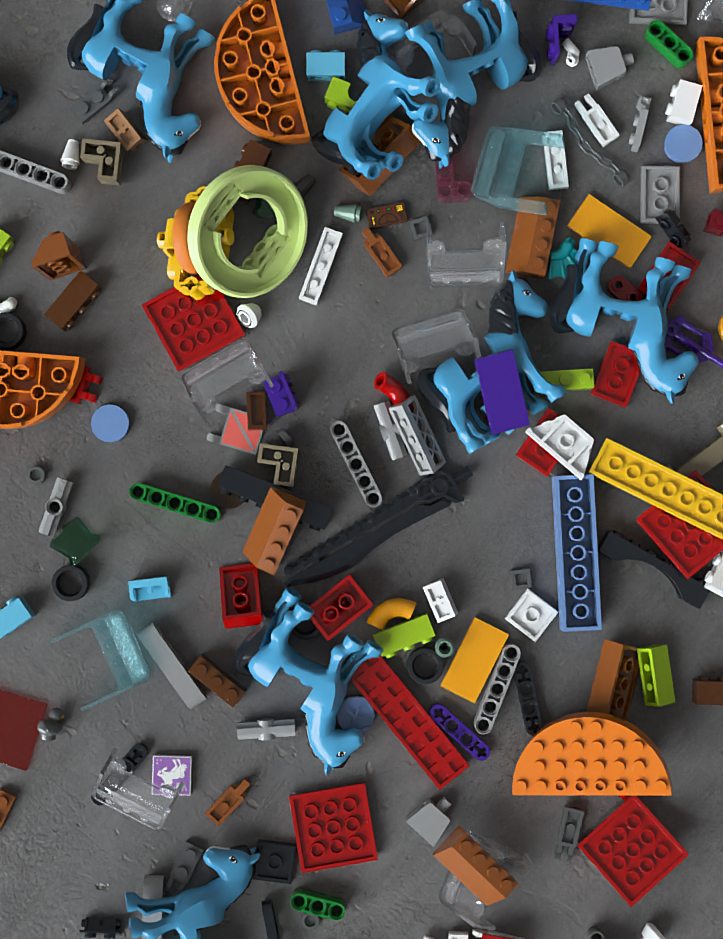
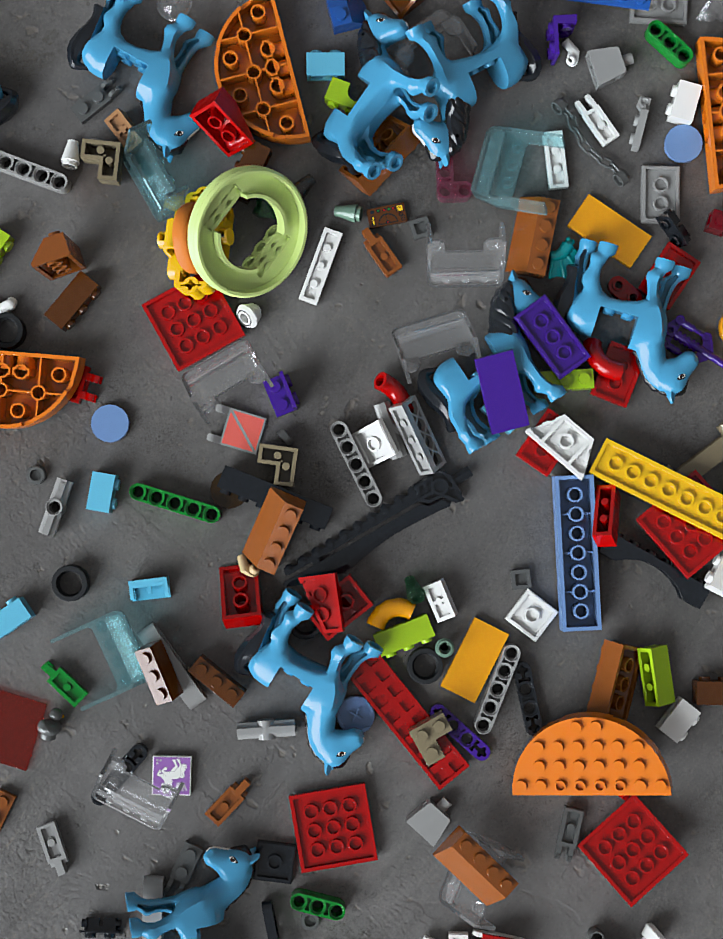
clear green piece [50,517,100,567] -> none
reddish brown tile [246,391,267,430] -> none
none -> light grey hinge [36,819,69,876]
none -> green plate [41,660,89,708]
none -> medium azure brick [86,471,121,513]
none -> clear light blue windscreen [123,119,189,222]
none -> brick [134,639,183,705]
none -> red slope [189,87,255,157]
none -> tan arm [237,554,260,577]
none -> red wing [298,572,345,634]
none -> white tile [351,418,399,469]
none -> clear green cone [404,575,425,604]
none -> dark tan brick [408,709,452,766]
none -> dark purple tile [513,294,591,380]
none -> red cylinder [583,338,624,381]
none -> red brick [592,484,621,547]
none -> white brick [655,696,701,743]

